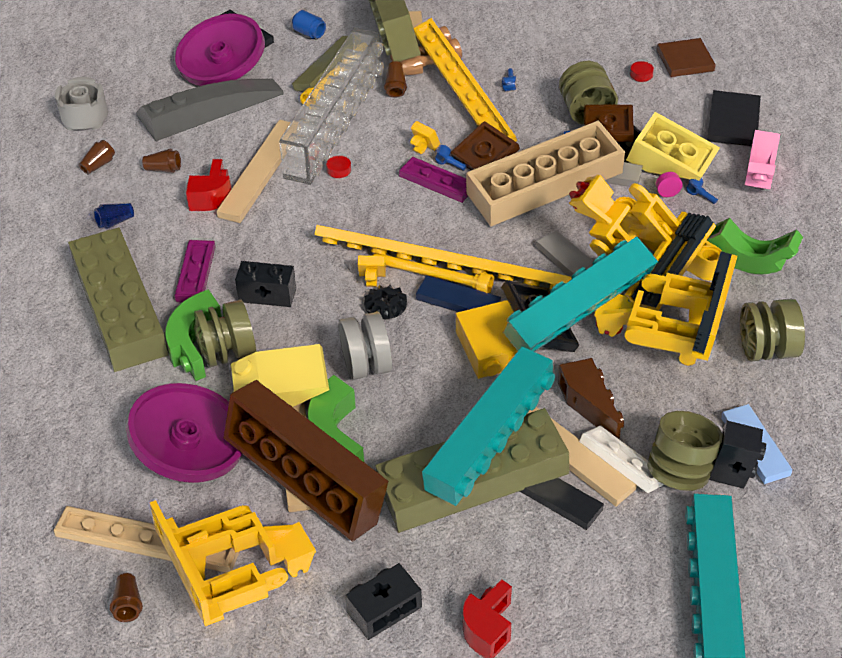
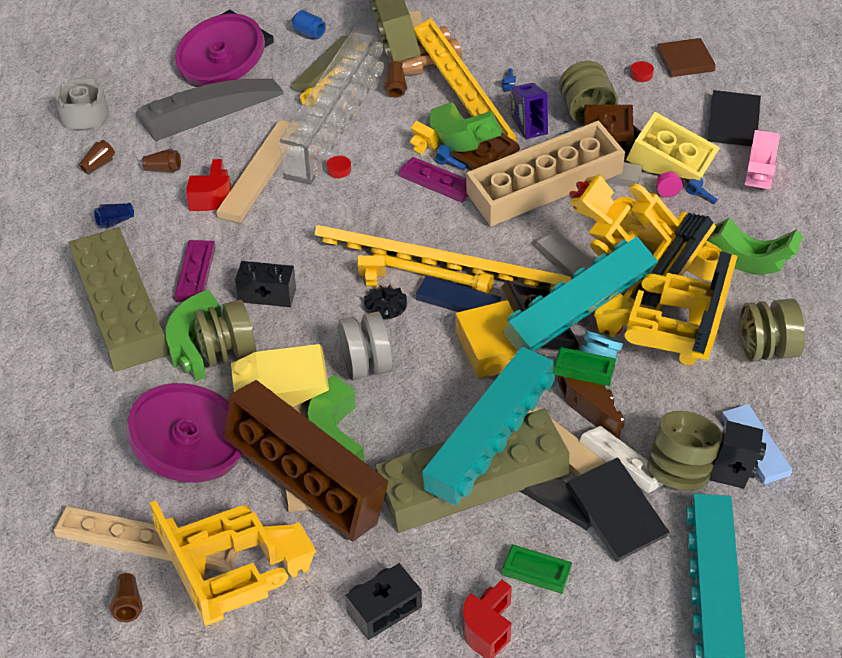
none -> bright green arch [430,102,502,152]
none -> green tile [502,544,572,594]
none -> dark purple torso [510,83,548,139]
none -> green tile [553,347,616,386]
none -> black tile [566,457,669,562]
none -> medium azure wheel [579,331,623,364]

